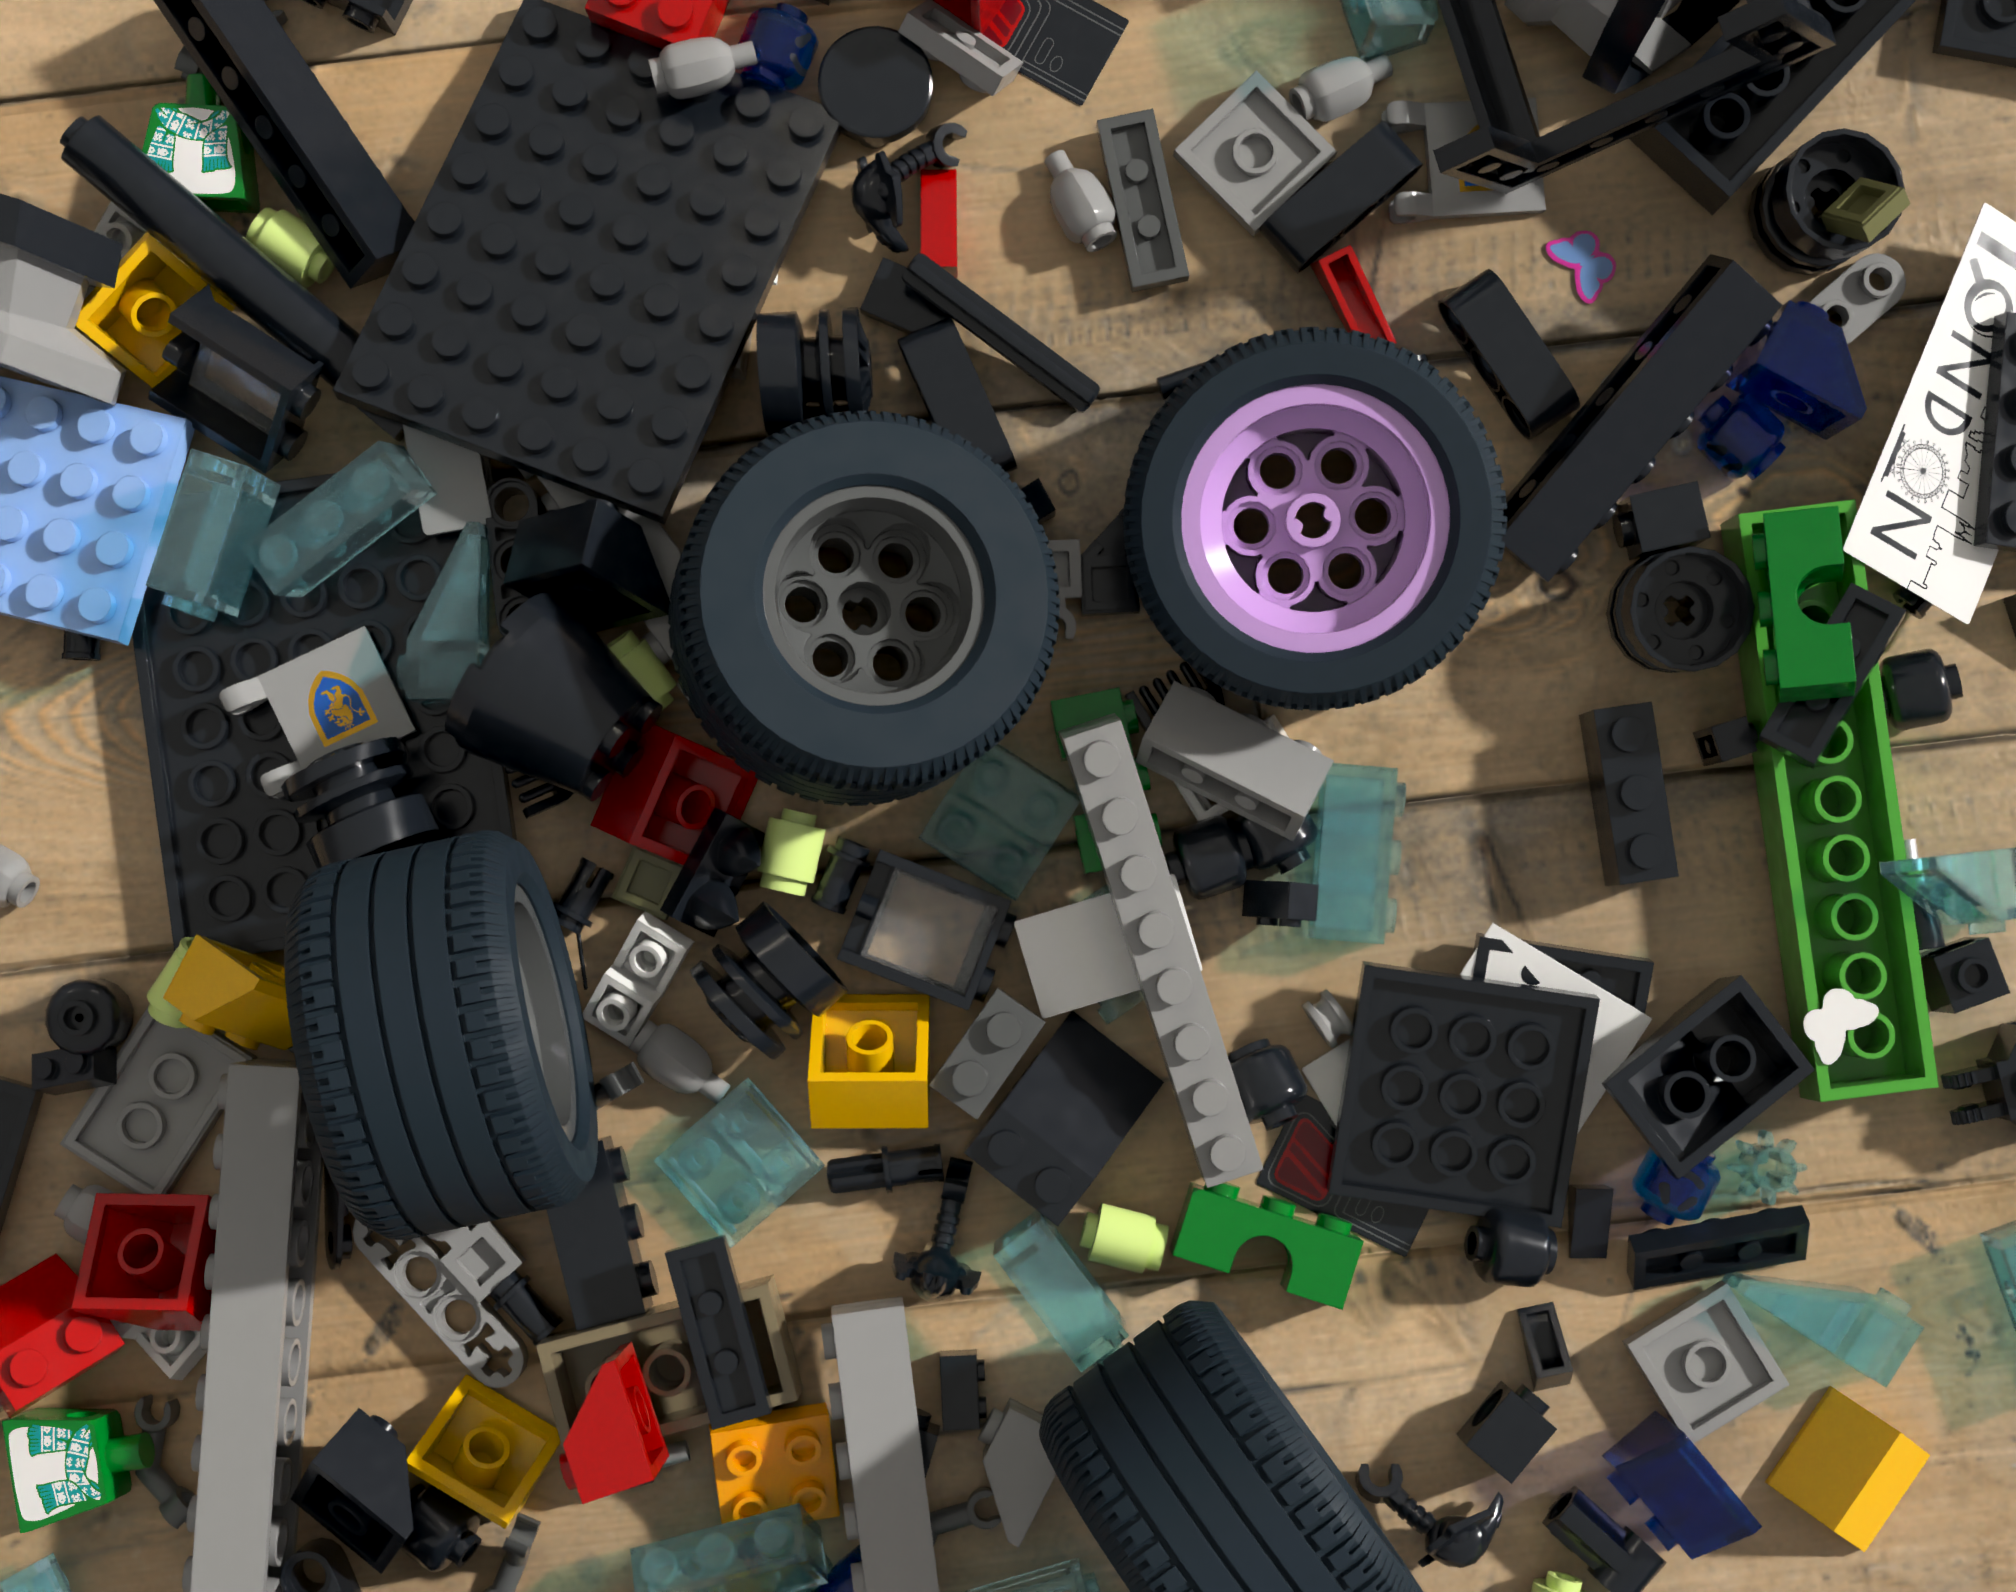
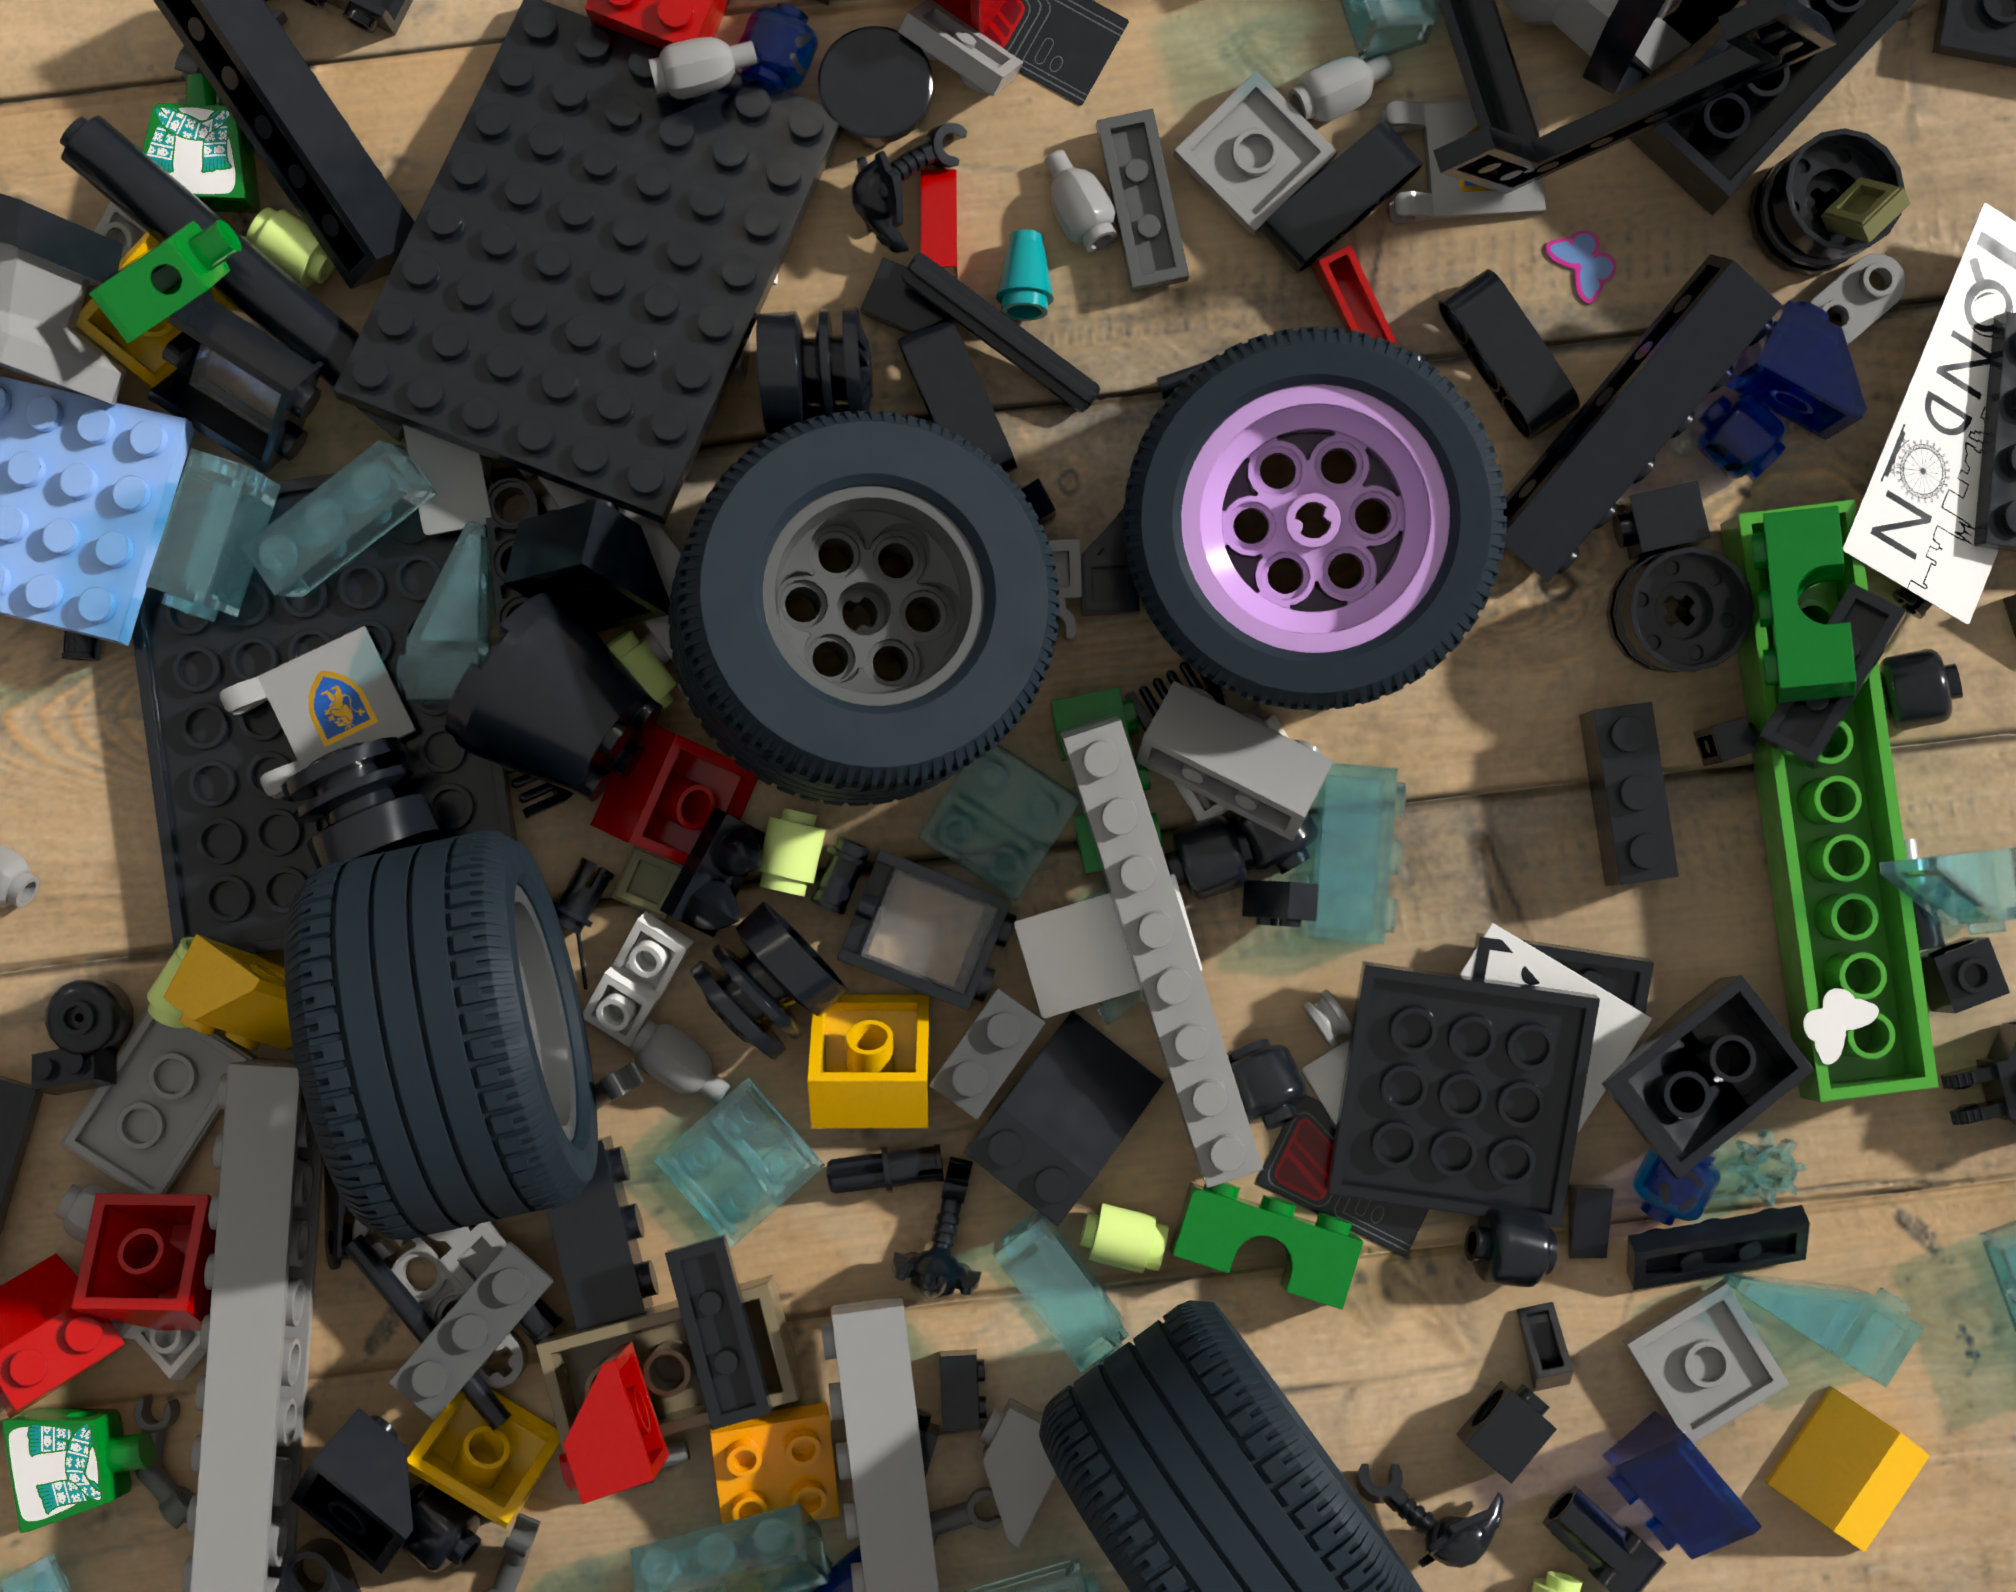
none -> green torso [89,220,242,344]
none -> black bar [343,1234,512,1431]
none -> dark grey plate [389,1241,555,1421]
none -> teal cone [996,229,1054,321]

